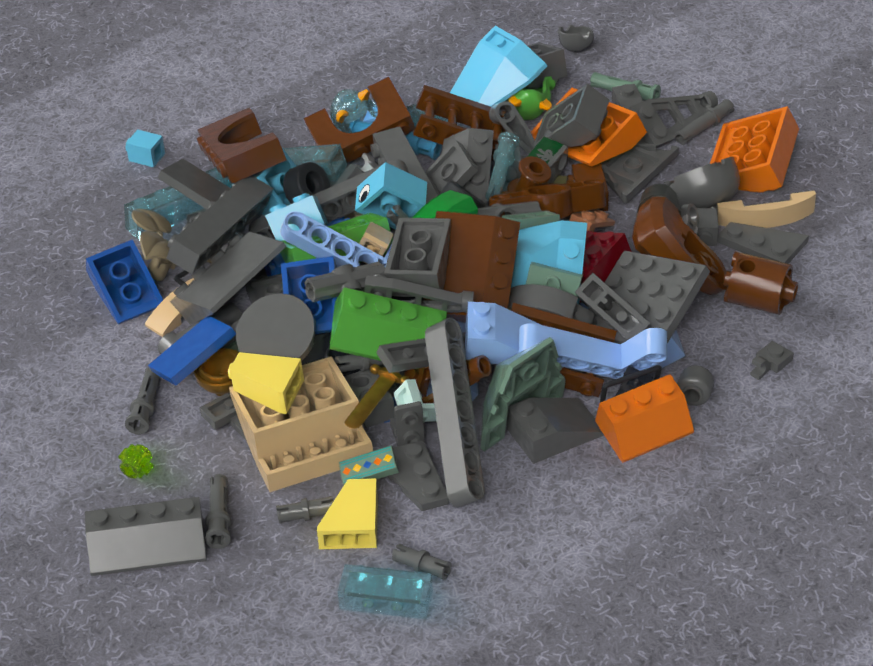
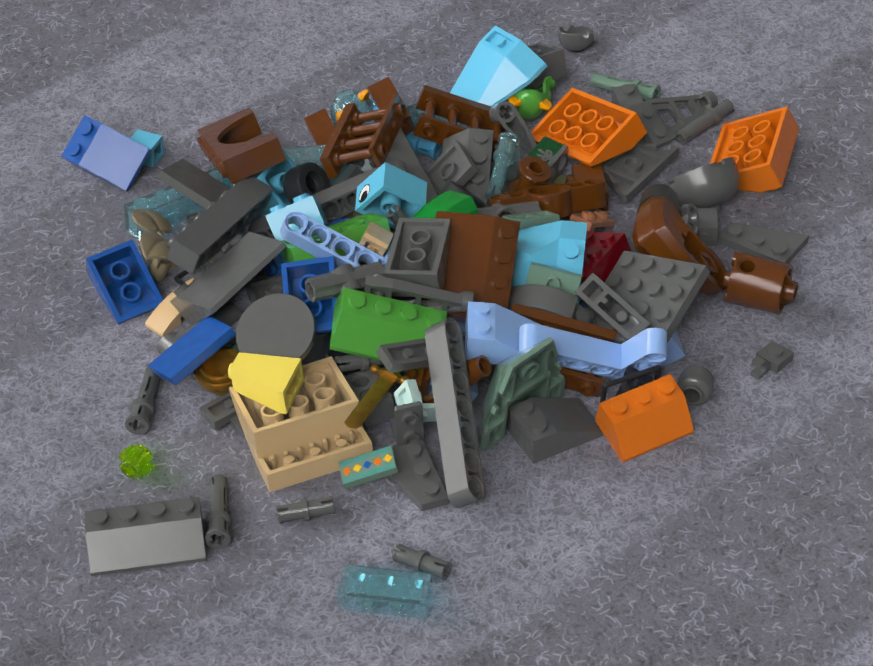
light yellow slope [317,478,378,549] -> none
dark grey slope [532,84,610,149] -> none
tan slope [717,191,816,228] -> none
none -> slope [61,115,151,192]
none -> reddish brown fence [319,93,407,179]

